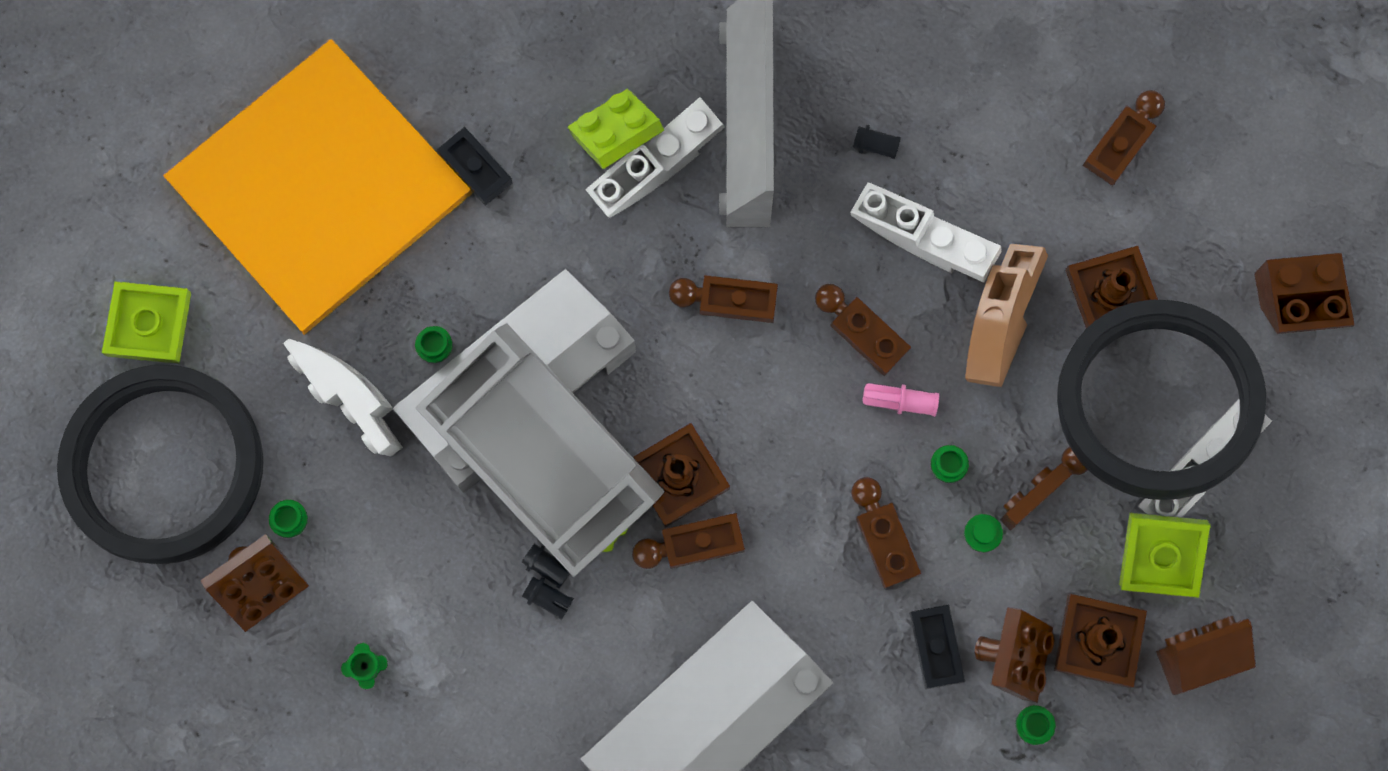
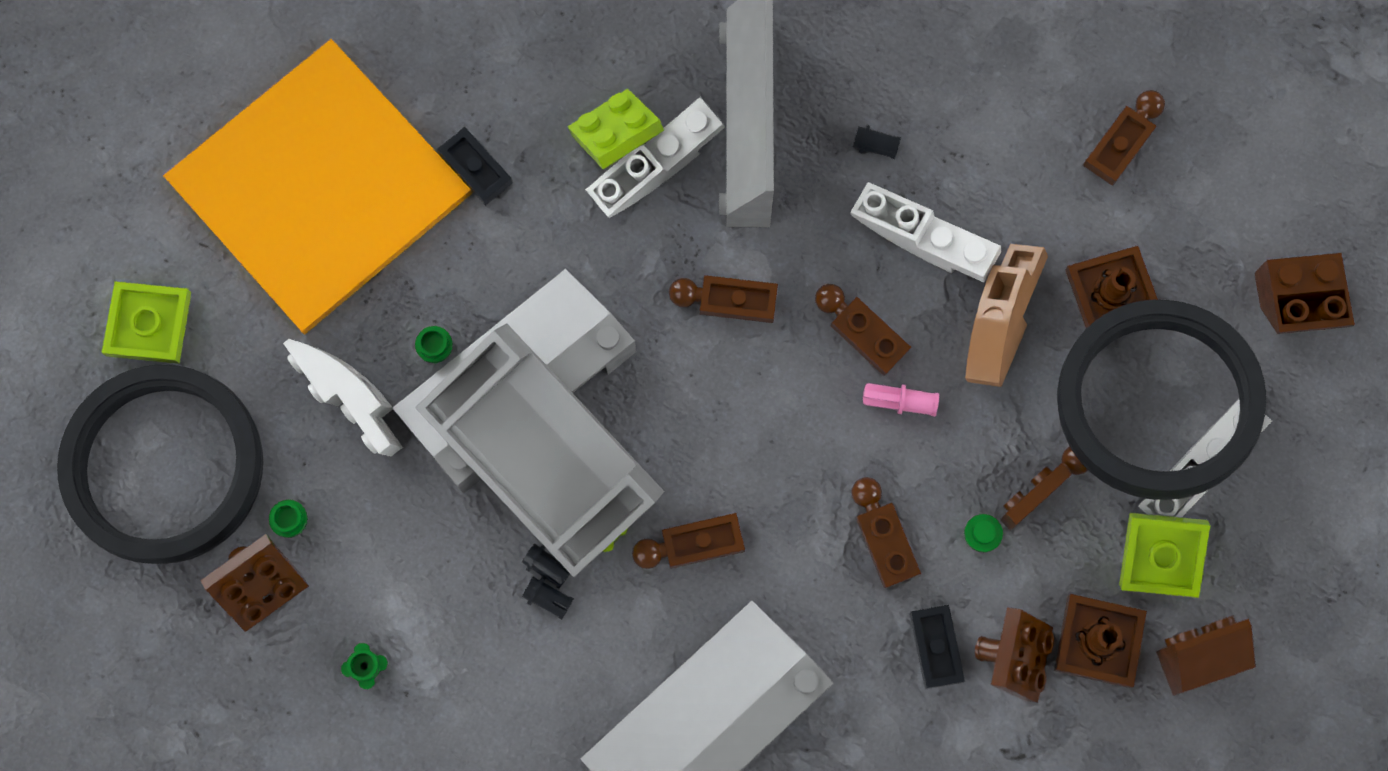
reddish brown plate [633,423,730,528] -> none
green plate [930,445,969,483] -> none
green plate [1016,705,1056,745] -> none

